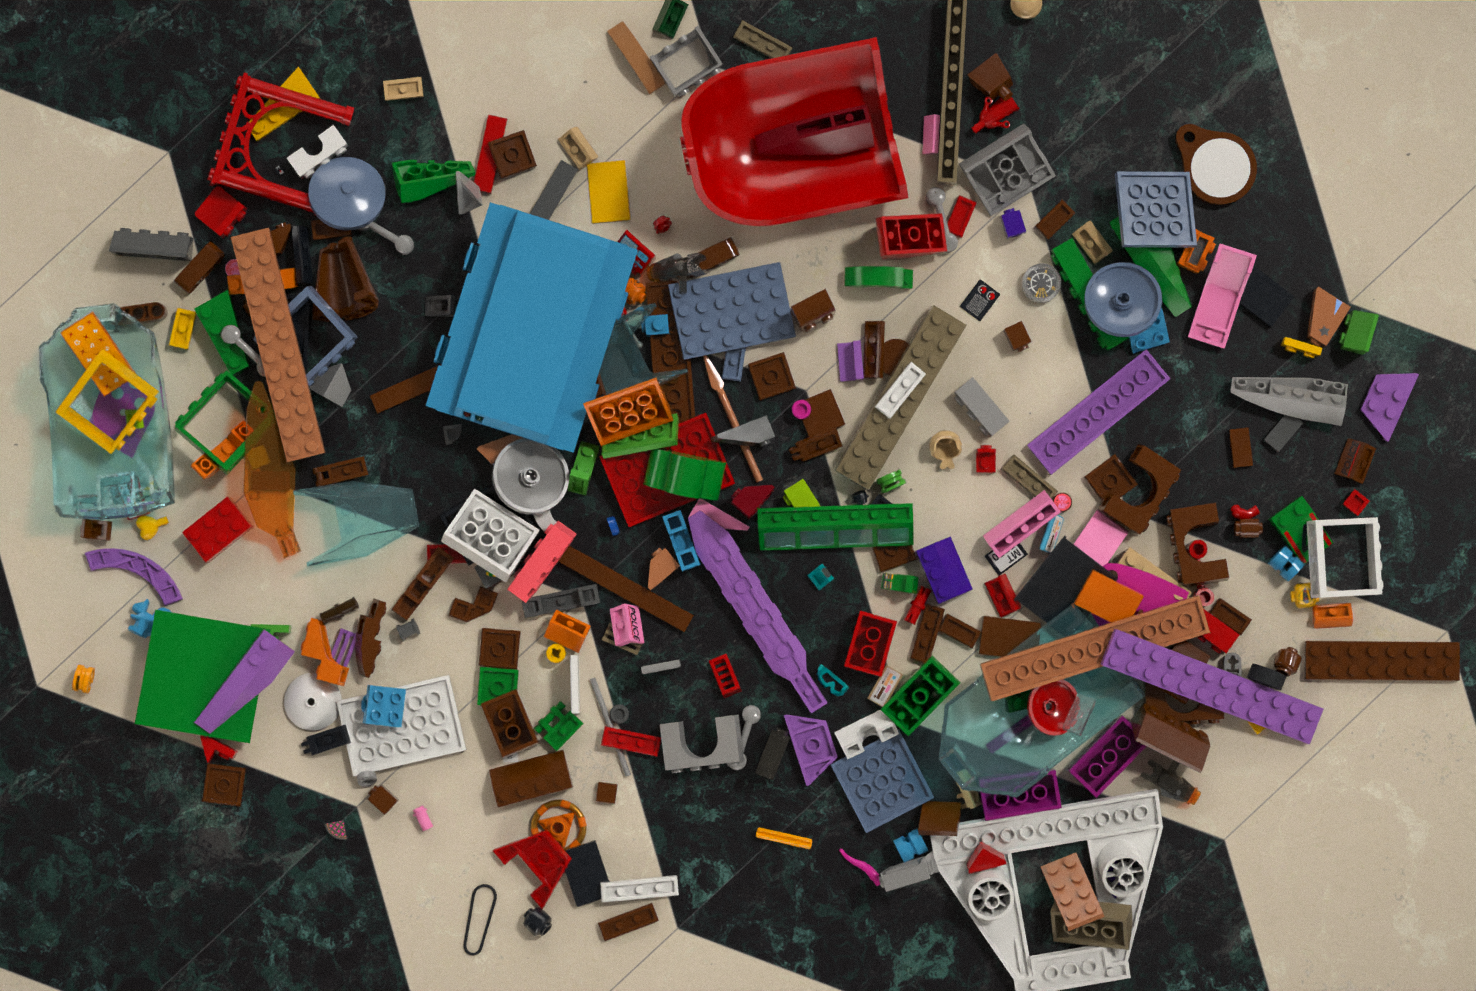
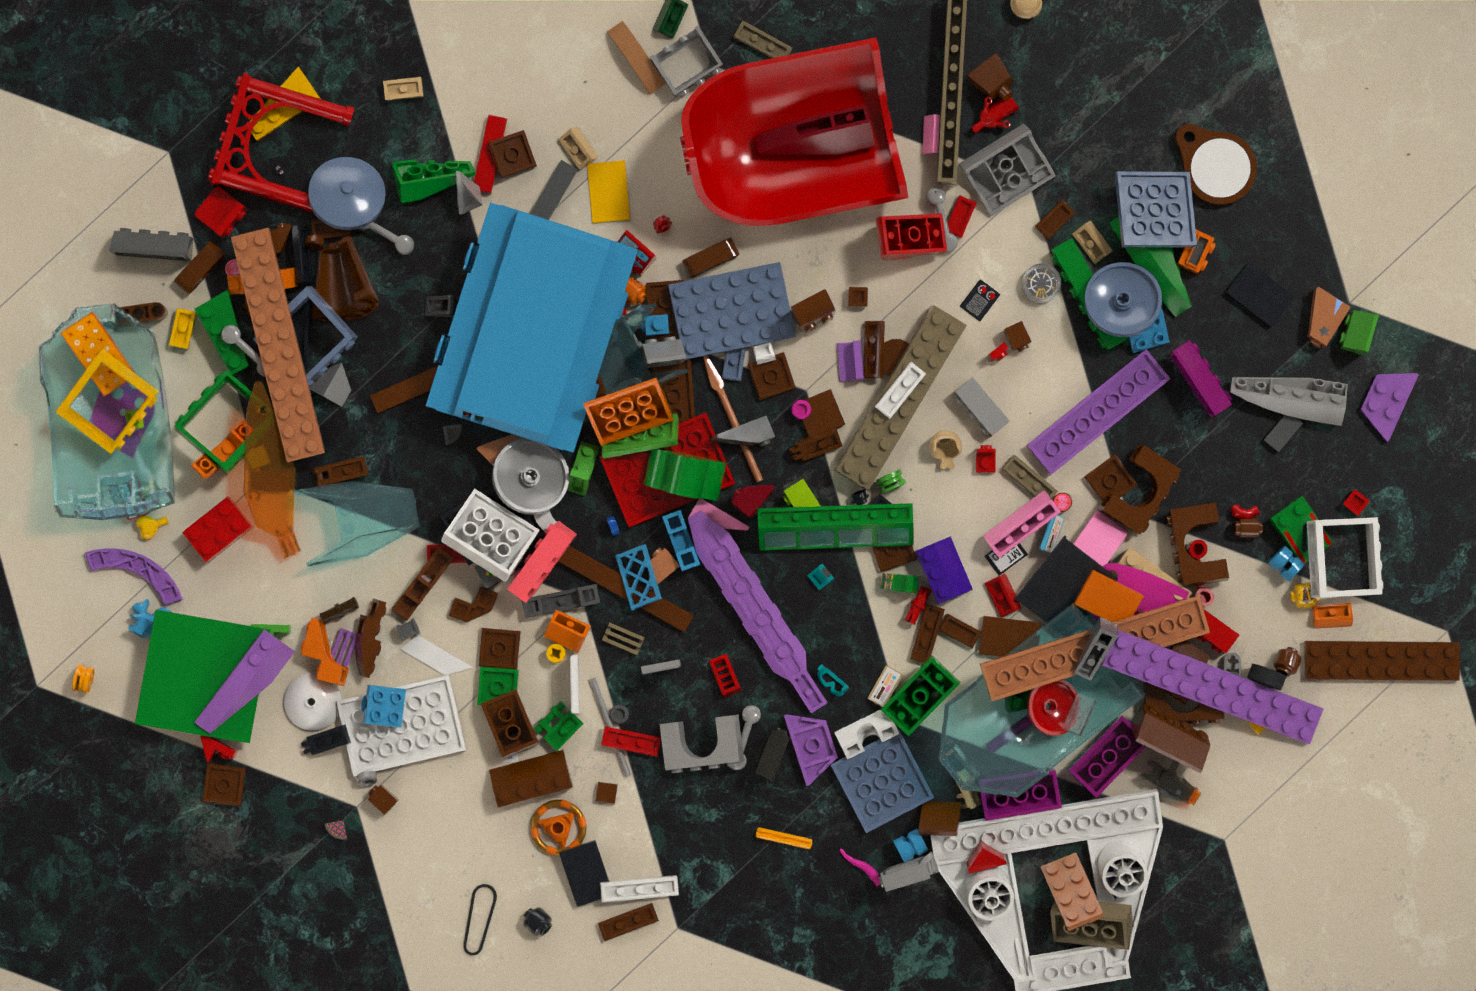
reddish brown bracket [80,519,112,541] -> none
white arch [287,125,348,179] -> none
bright pink pin [413,805,433,831] -> none
red wing [492,830,572,909] -> none
bright pink panel [610,604,644,647] -> none
clear smoke piece [647,253,707,294] -> none
green arch [844,266,913,289] -> none
red brick [844,611,897,677] -> none
dark purple brick [1000,208,1026,239] -> none
bright pink windscreen [1188,244,1257,349] -> none
reddish brown tile [1210,598,1252,636] -> none
reddish brown tile [1229,427,1253,468] -> none
yellow plate [1281,337,1322,359] -> none
reddish brown panel [1335,438,1376,484] -> none
none -> reddish brown tile [304,235,325,251]
none -> white sticker [401,635,473,675]
none -> dark azure window [615,544,662,611]
none -> light grey slope [641,337,686,369]
none -> white tile [753,342,776,365]
none -> reddish brown plate [848,287,868,307]
none -> red plate [988,342,1009,361]
none -> dark grey slope [1074,617,1118,681]
none -> magenta slope [1169,340,1232,418]

